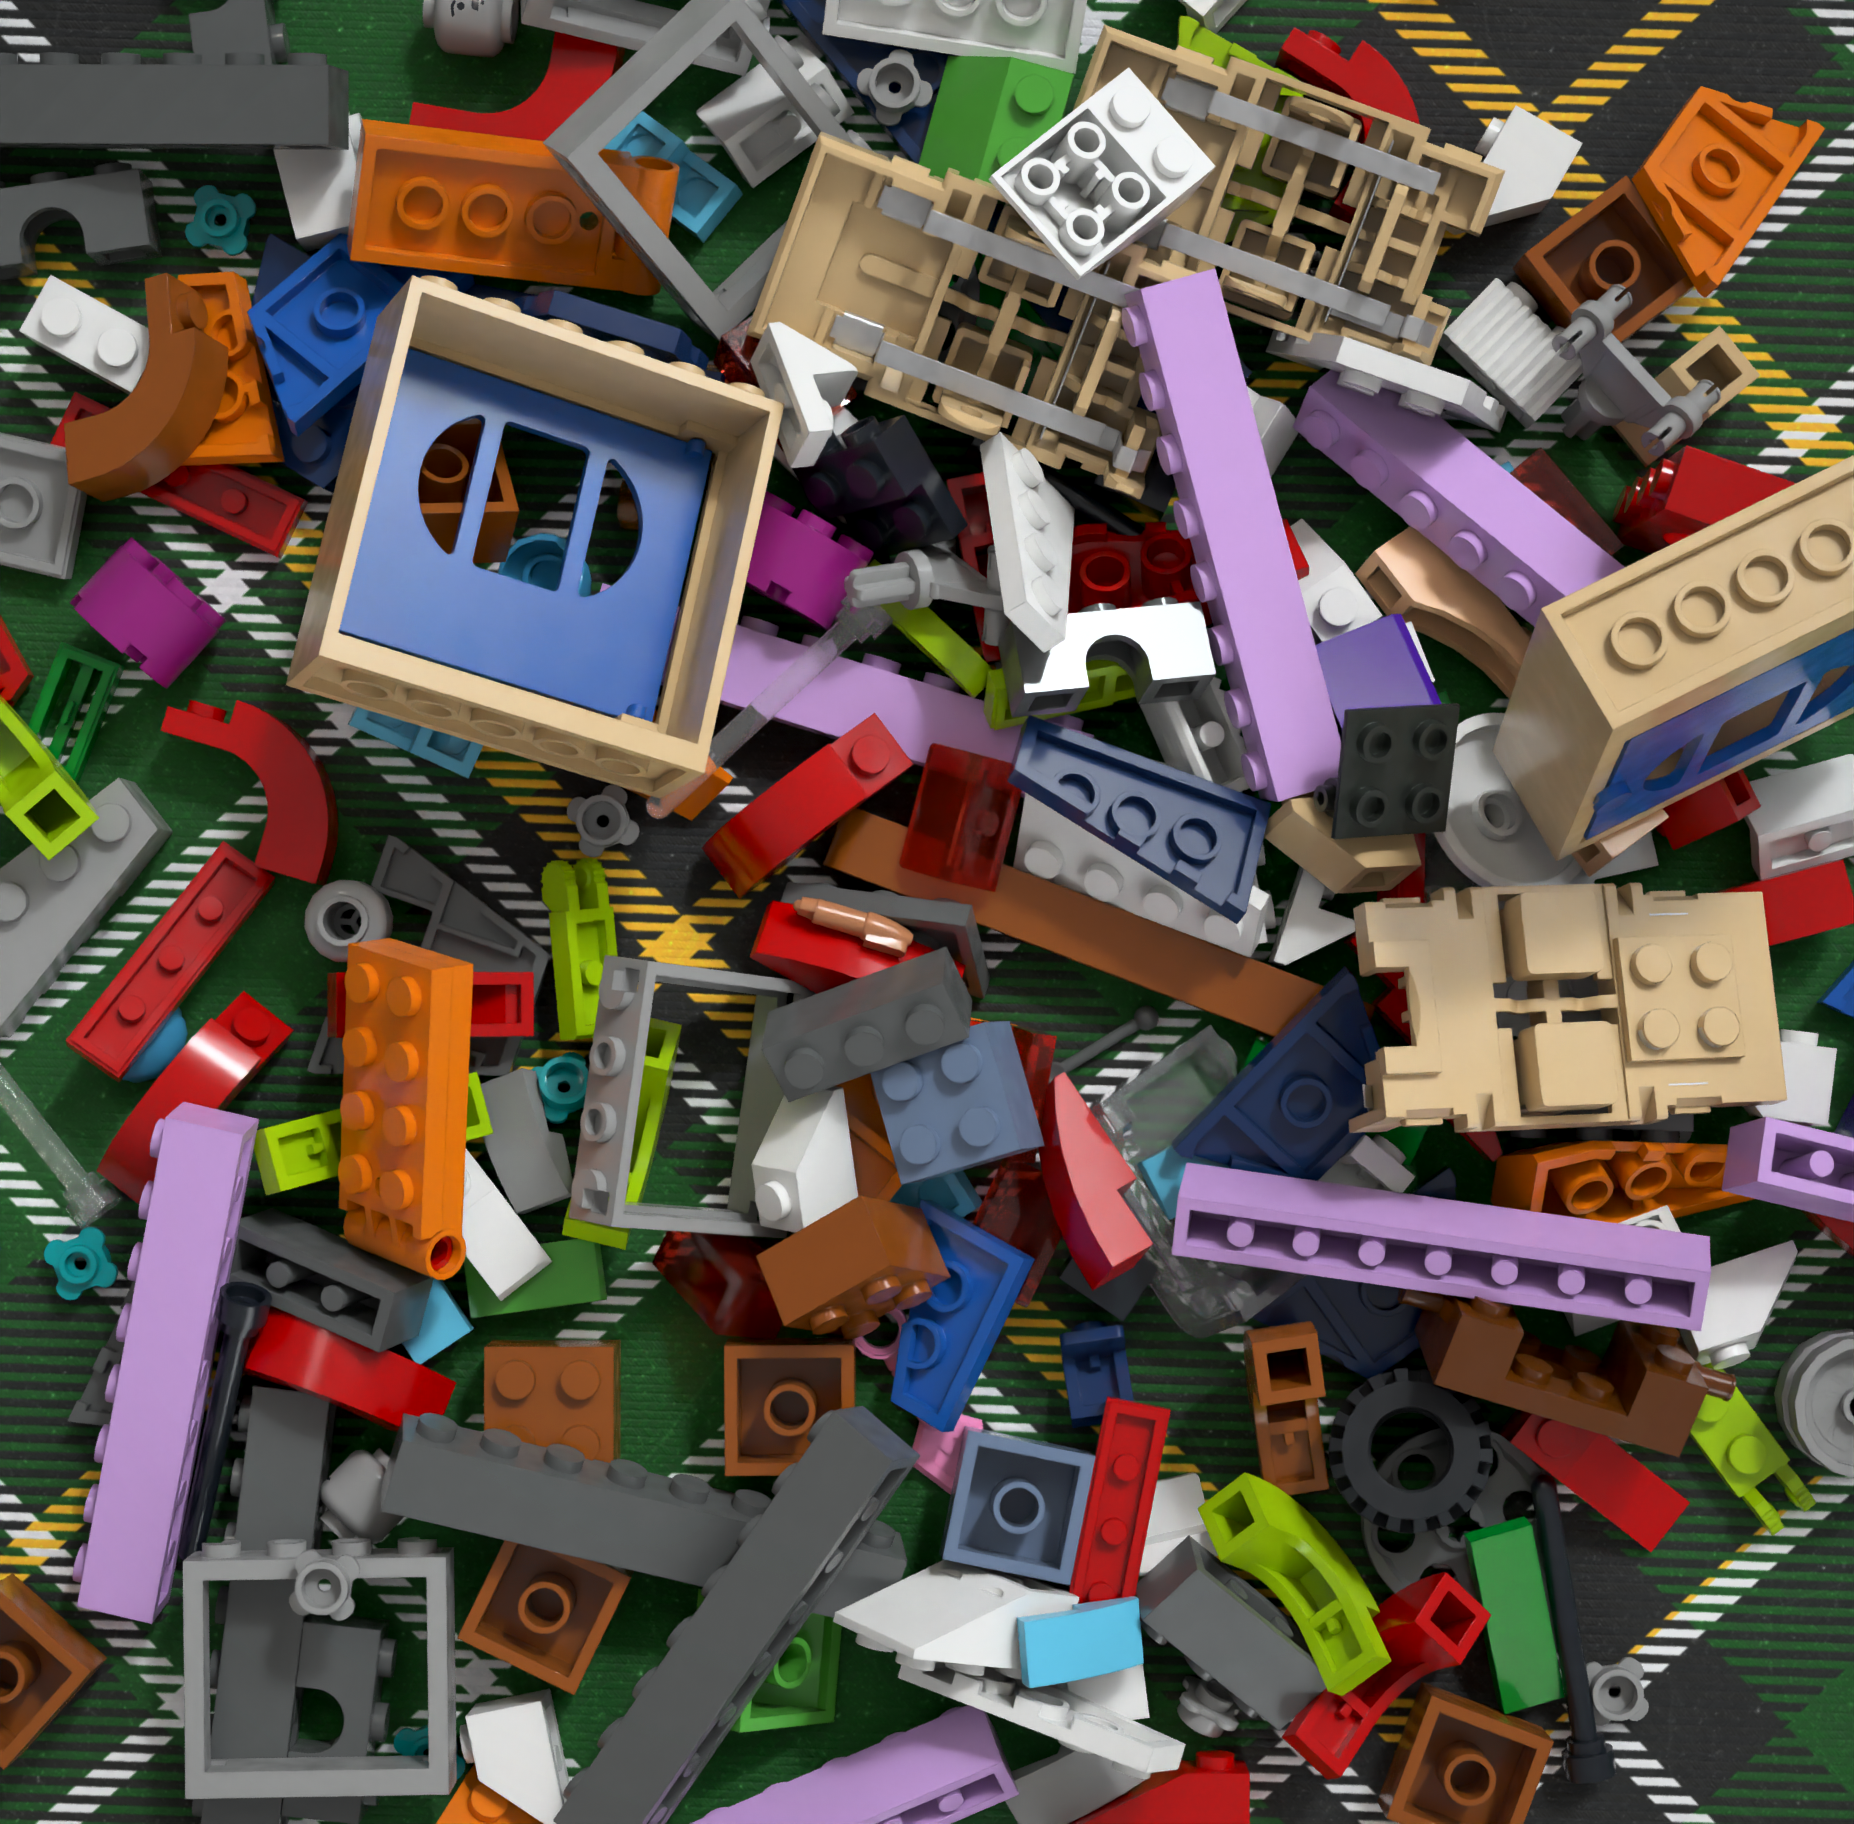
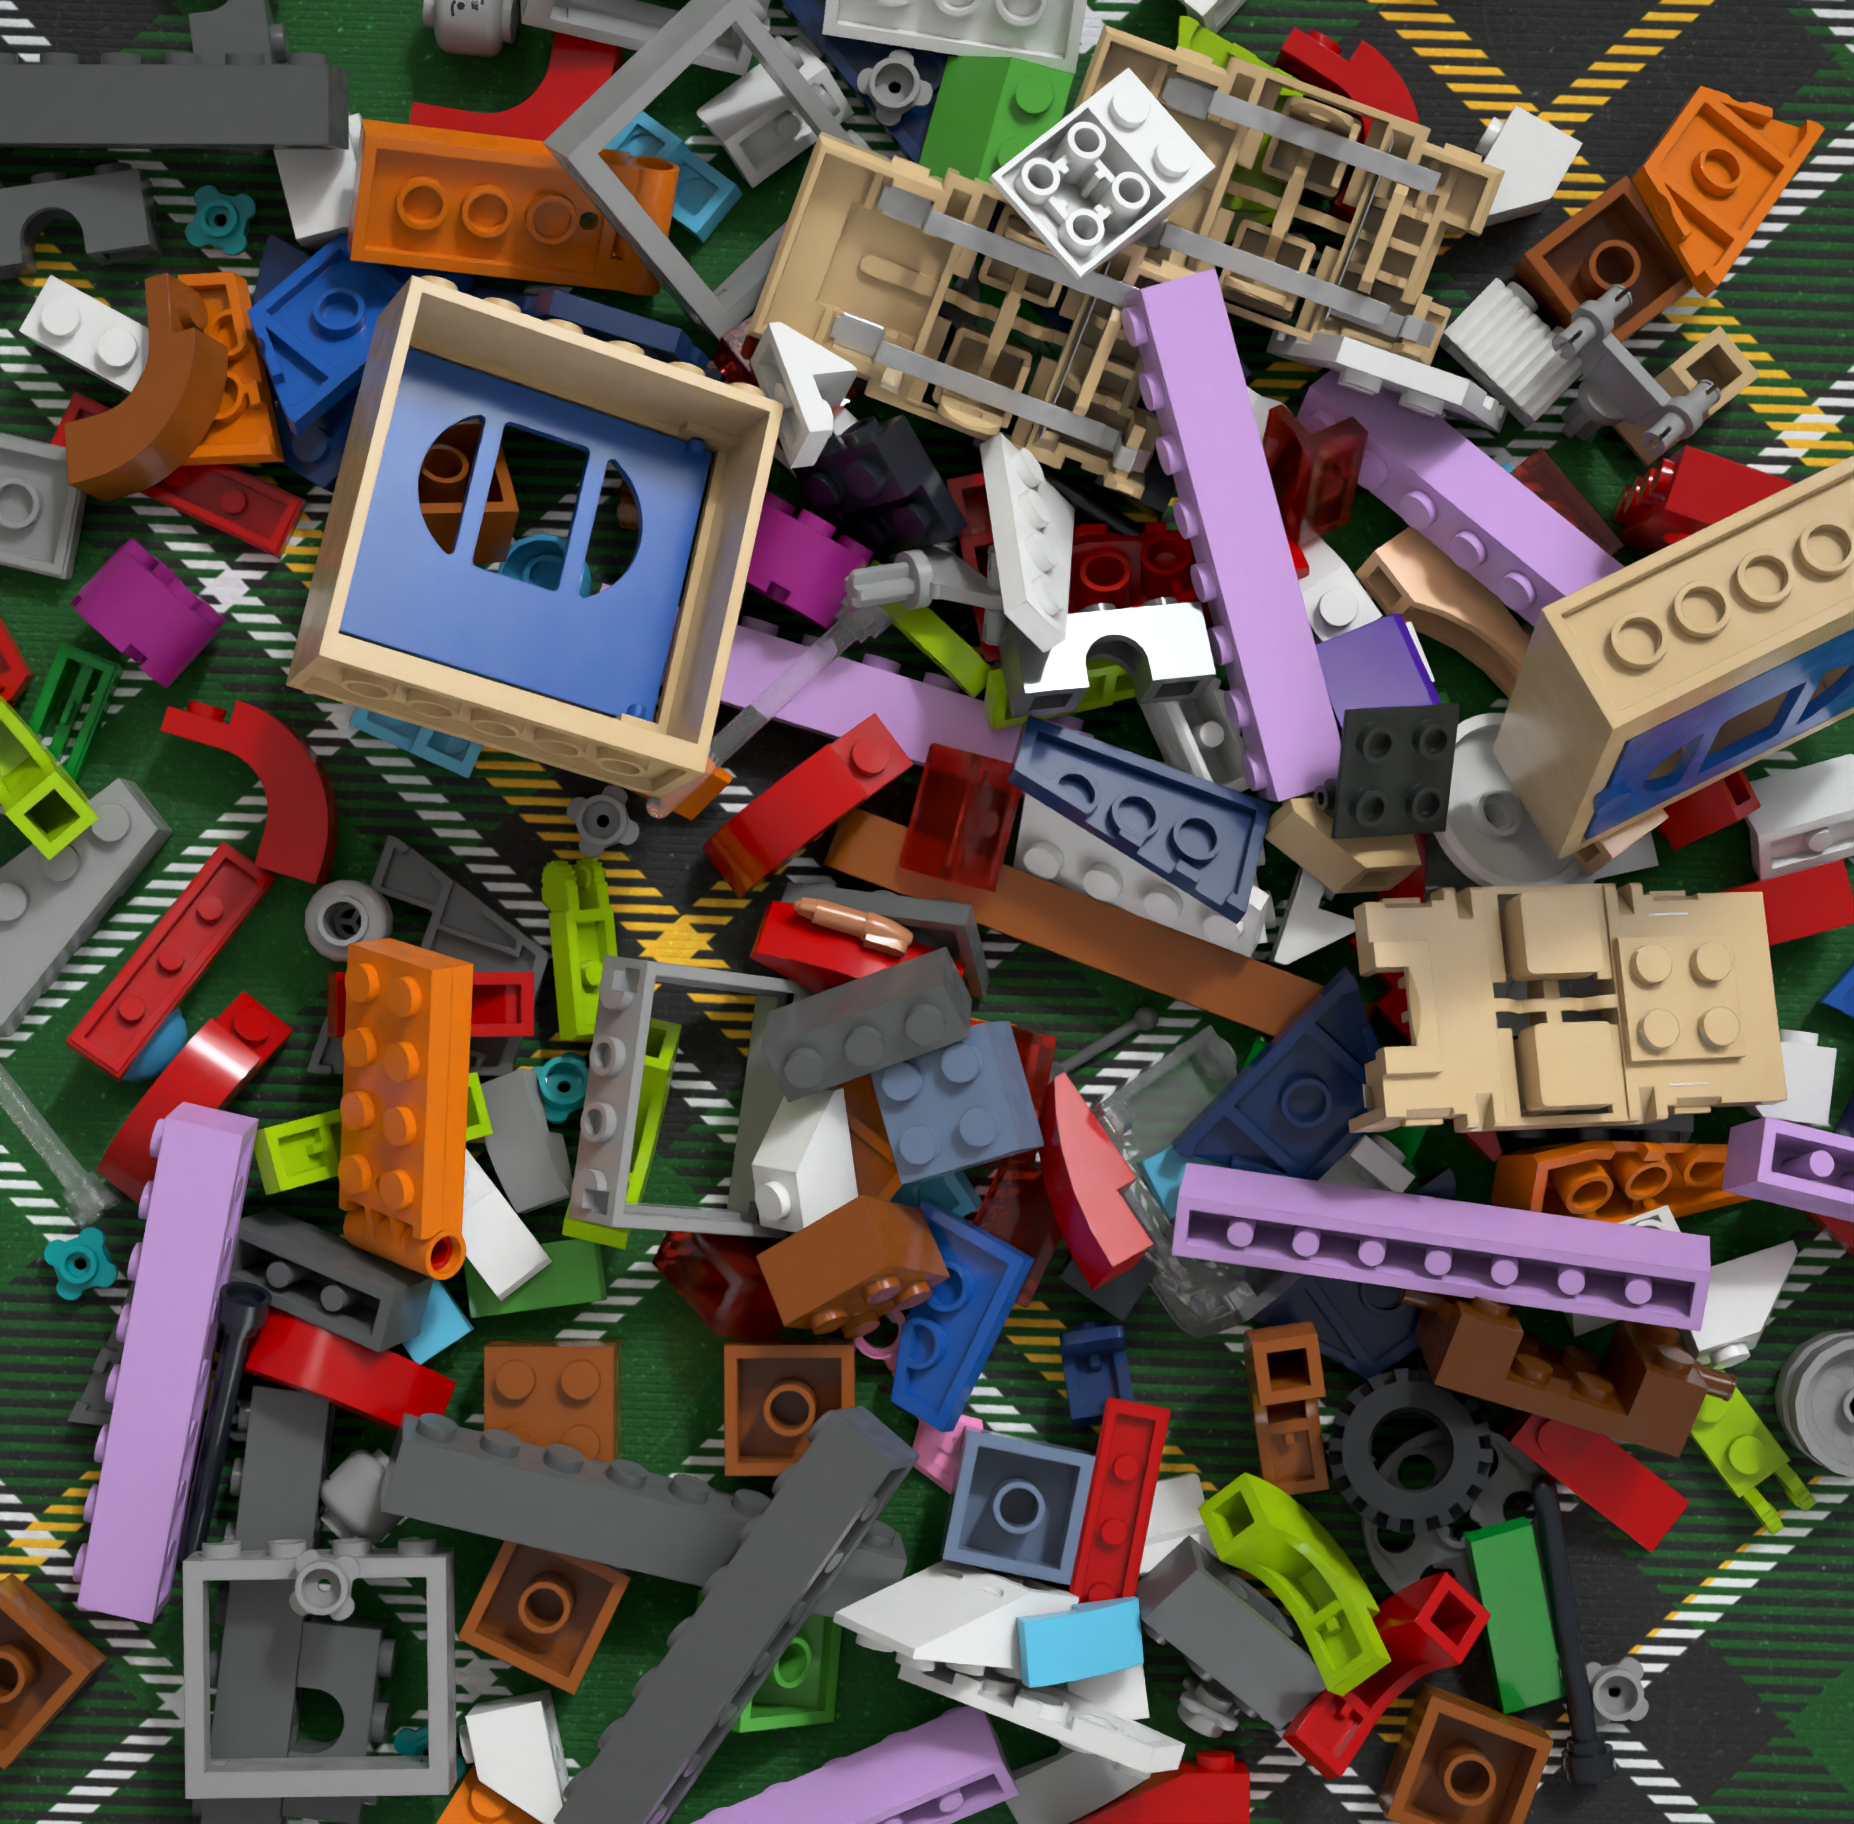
none -> clear red panel [1262,404,1369,546]

